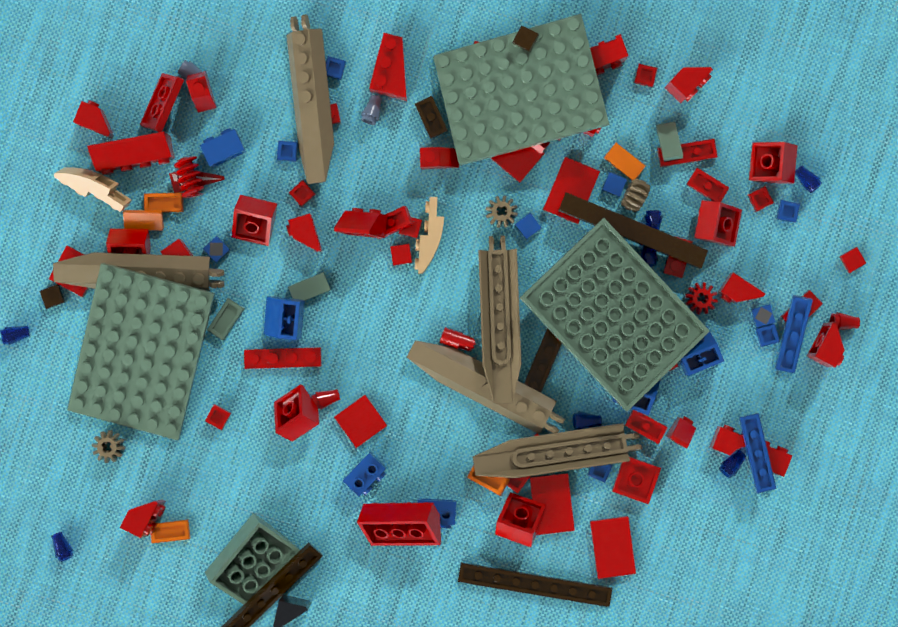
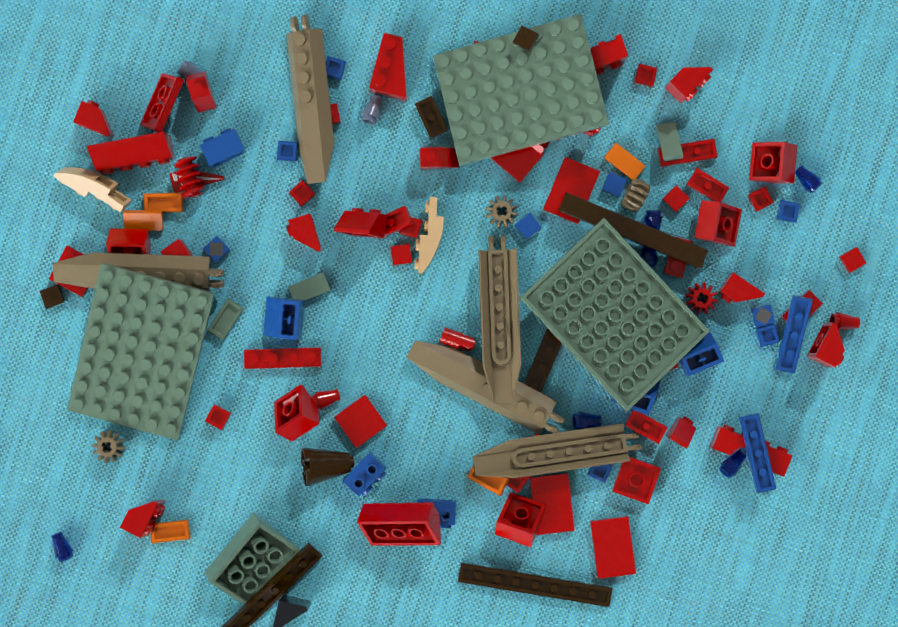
clear blue cone [0,325,31,345] -> none
red slope [231,195,277,246] -> none
none -> dark brown cone [301,448,354,486]
none -> red tile [662,185,690,212]

